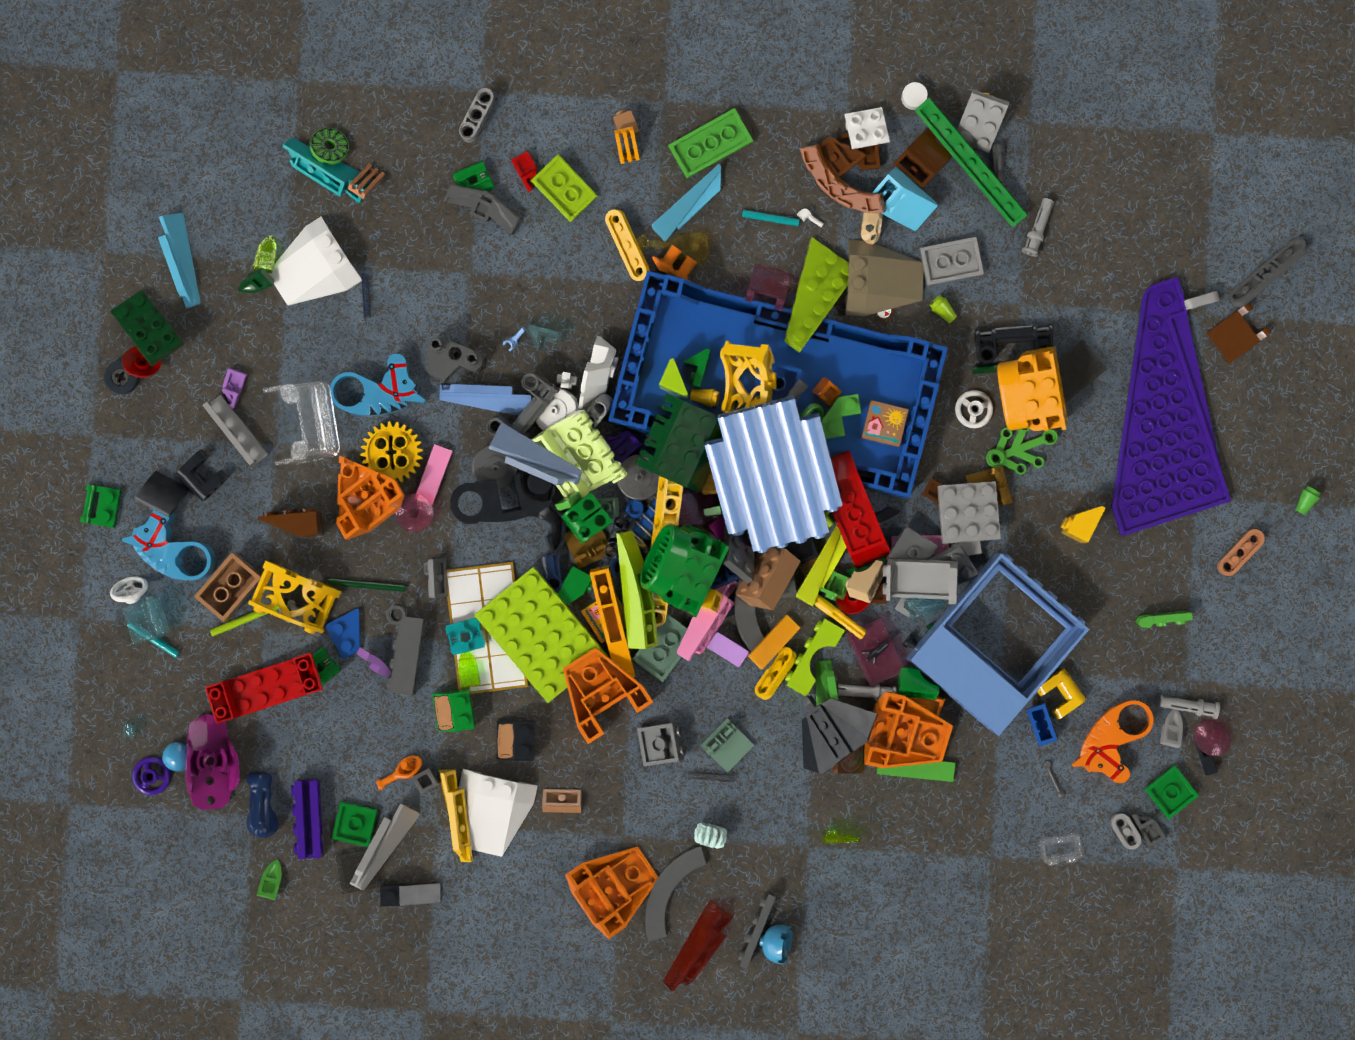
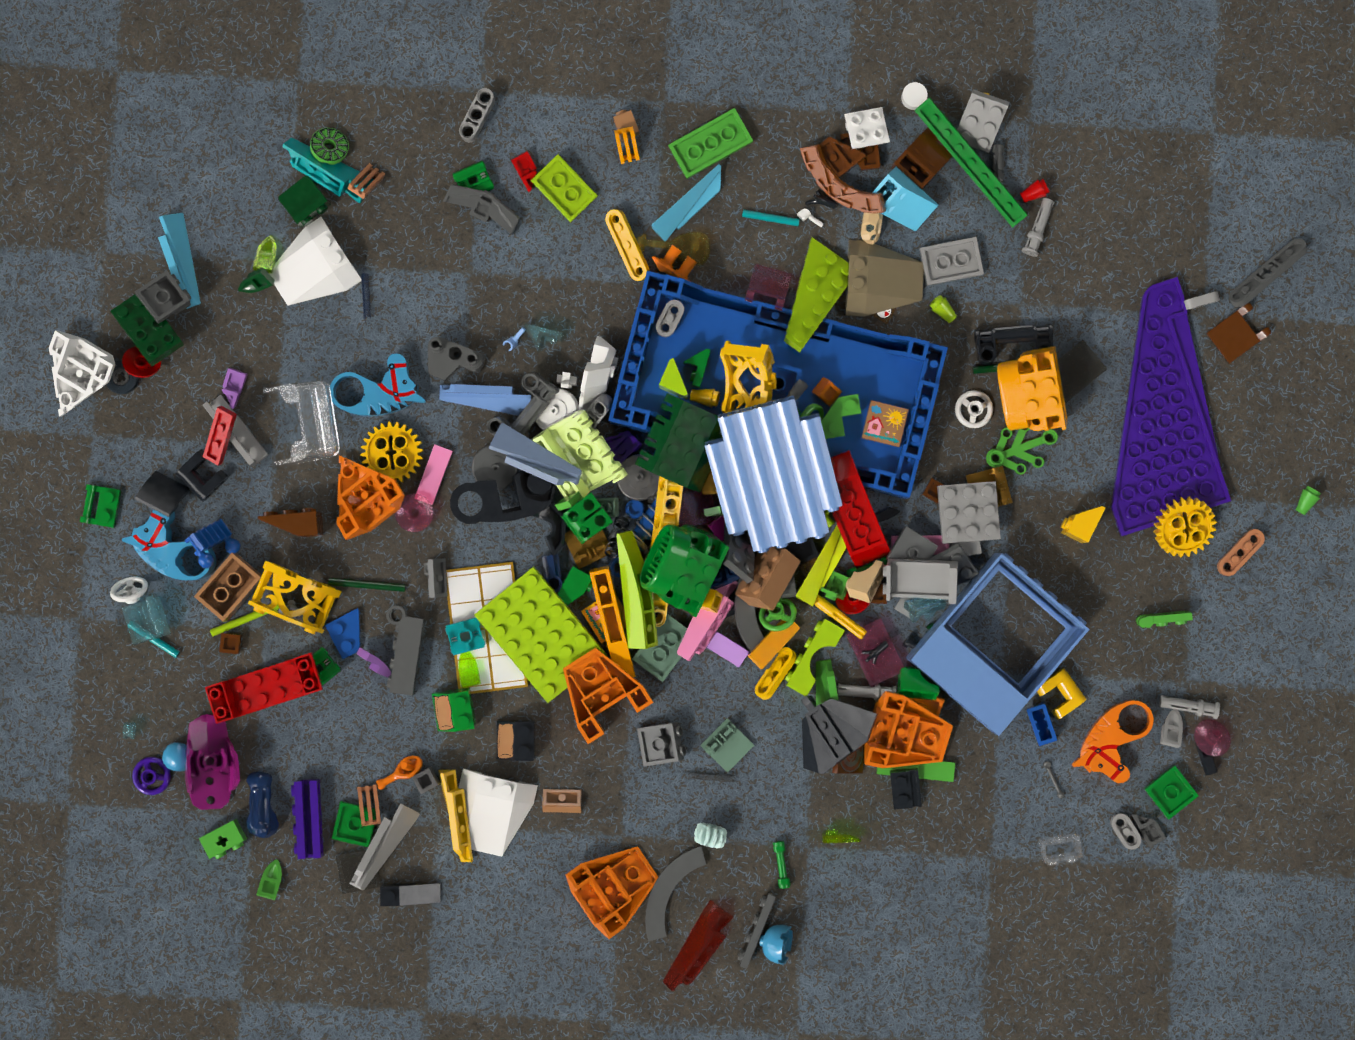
none -> white wedge [49,331,115,417]
none -> dark grey plate [135,271,191,324]
none -> blue gear [185,519,241,568]
none -> bright green brick [199,819,247,860]
none -> plate [203,405,237,466]
none -> reddish brown plate [219,633,242,654]
none -> dark green bracket [278,176,331,228]
none -> nougat tile [357,785,381,826]
none -> light grey plate [656,300,684,337]
none -> bright green piece [759,598,797,631]
none -> green bar [773,841,790,889]
none -> black bar [805,190,837,209]
none -> black plate [890,768,922,810]
none -> red cone [1020,179,1050,203]
none -> yellow gear [1153,496,1217,557]

